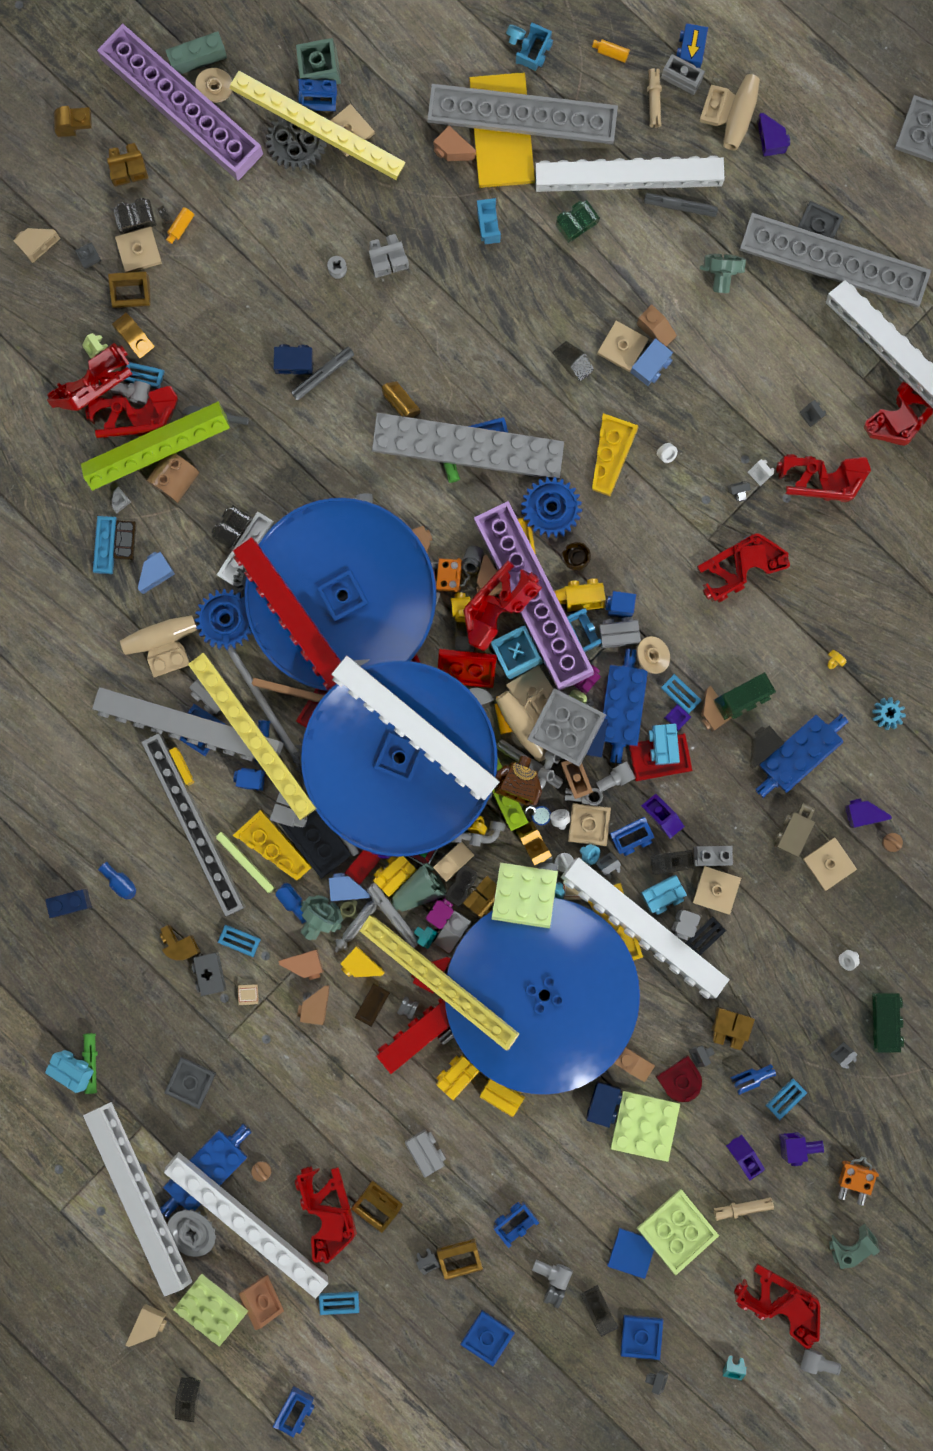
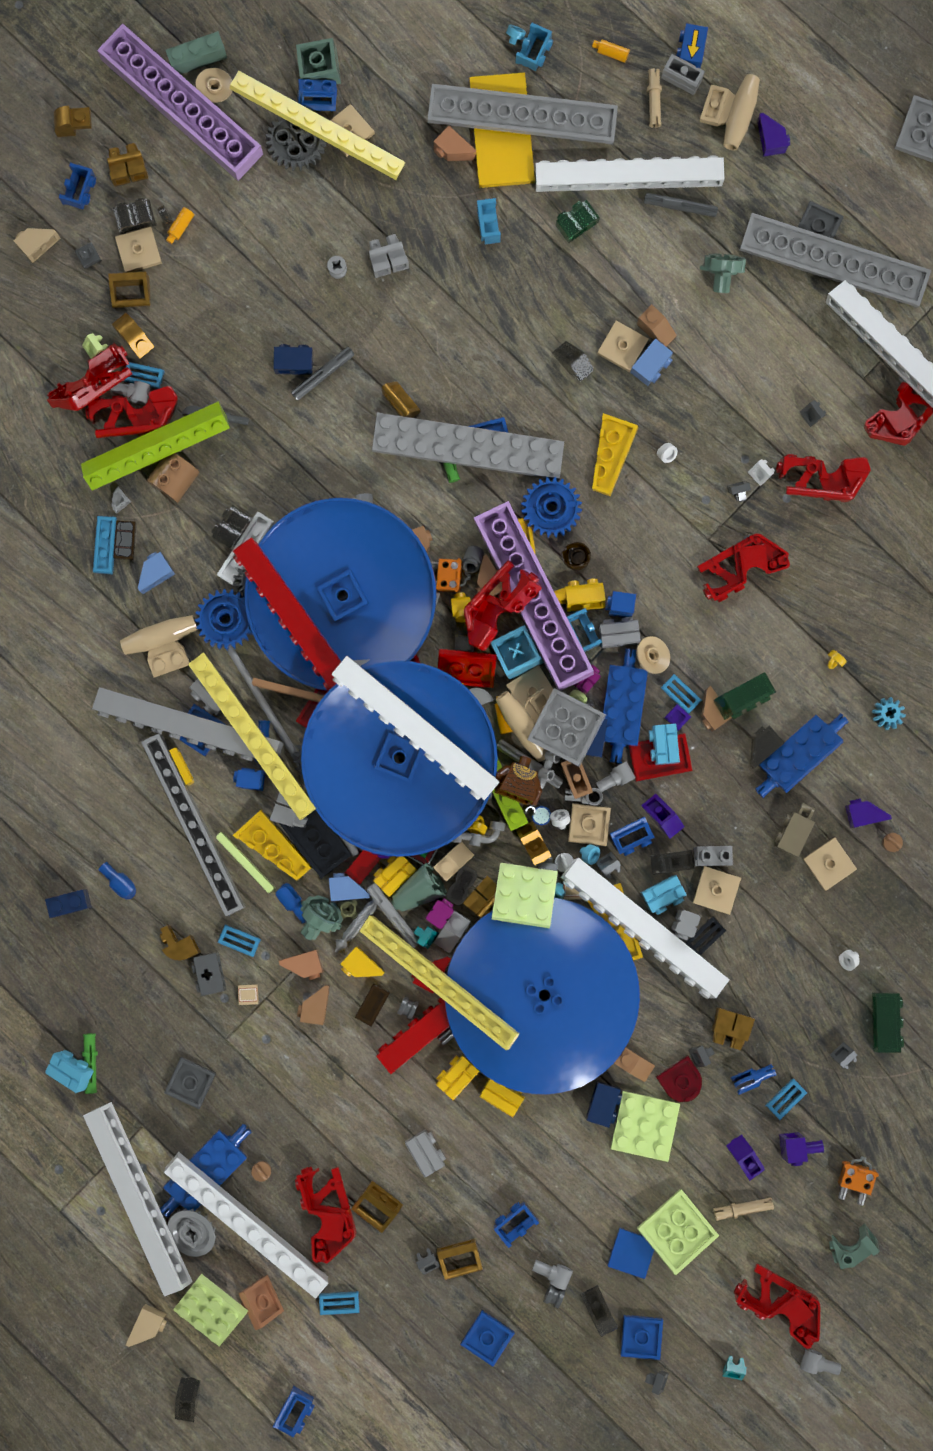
none -> blue window [59,163,96,209]

